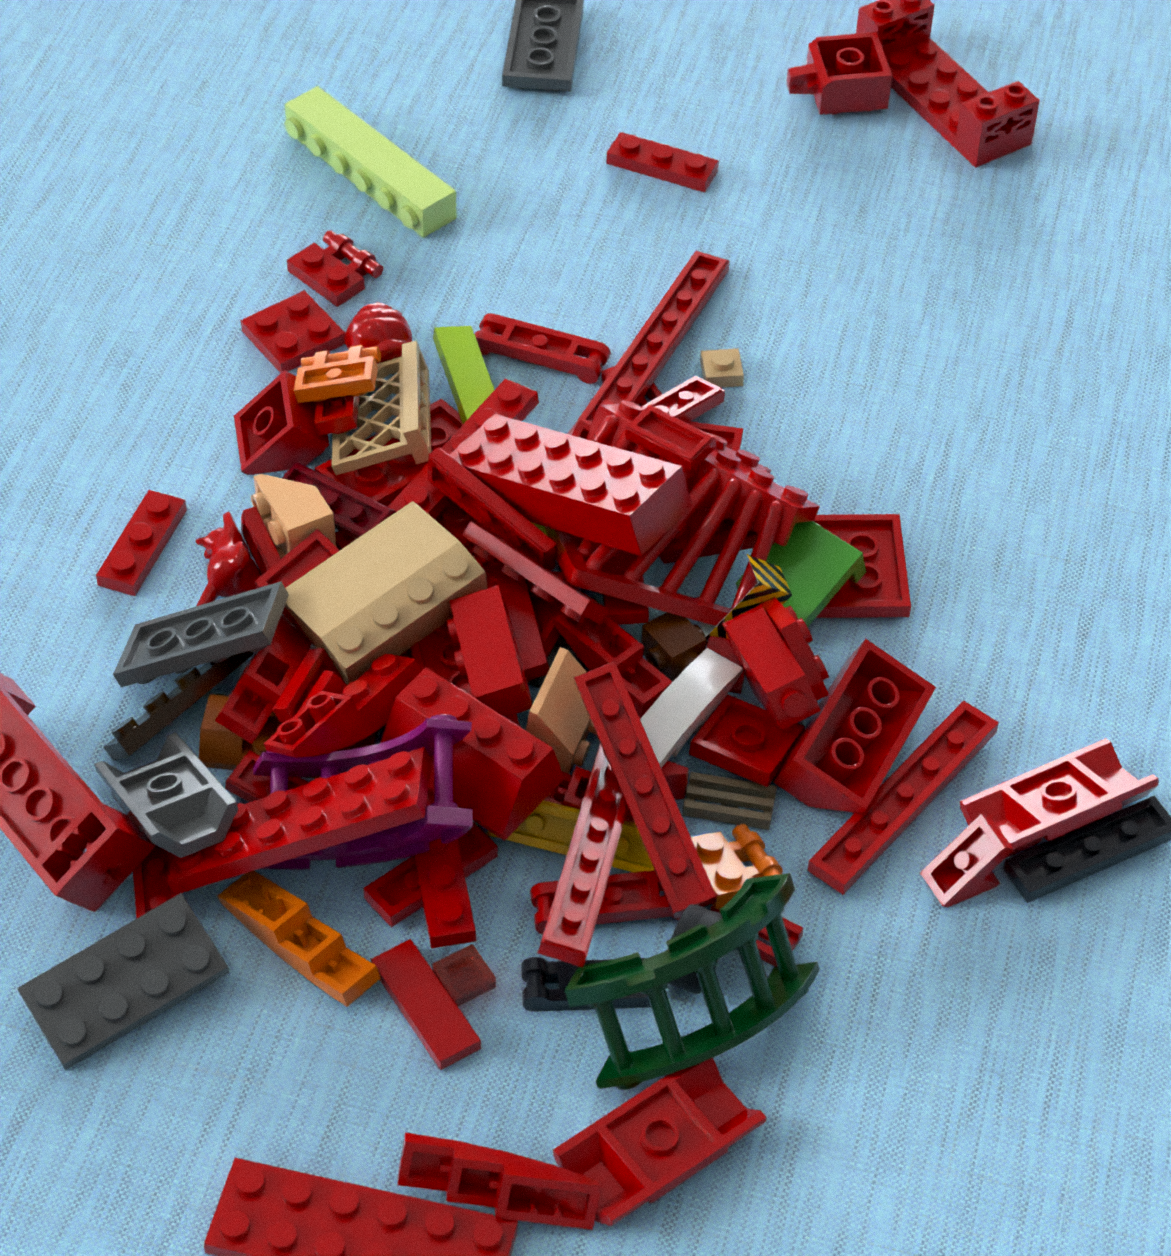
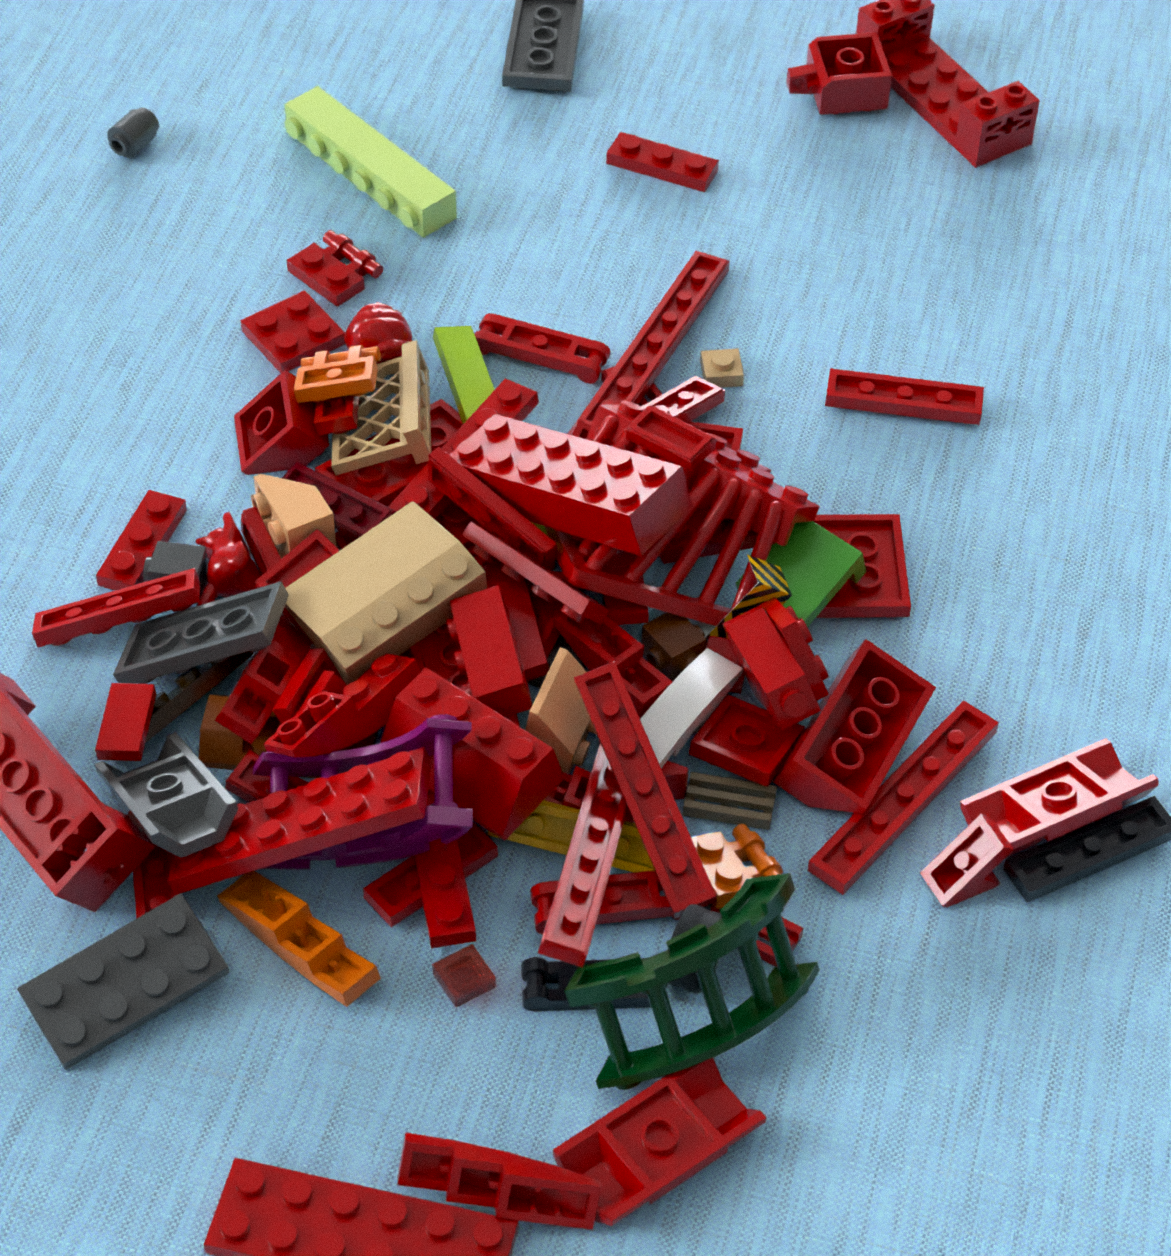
red tile [370,939,481,1070] -> none
none -> red plate [32,568,200,648]
none -> red tile [95,683,157,761]
none -> dark grey brick [107,107,159,158]
none -> dark grey brick [143,541,208,604]
none -> red plate [825,368,984,425]

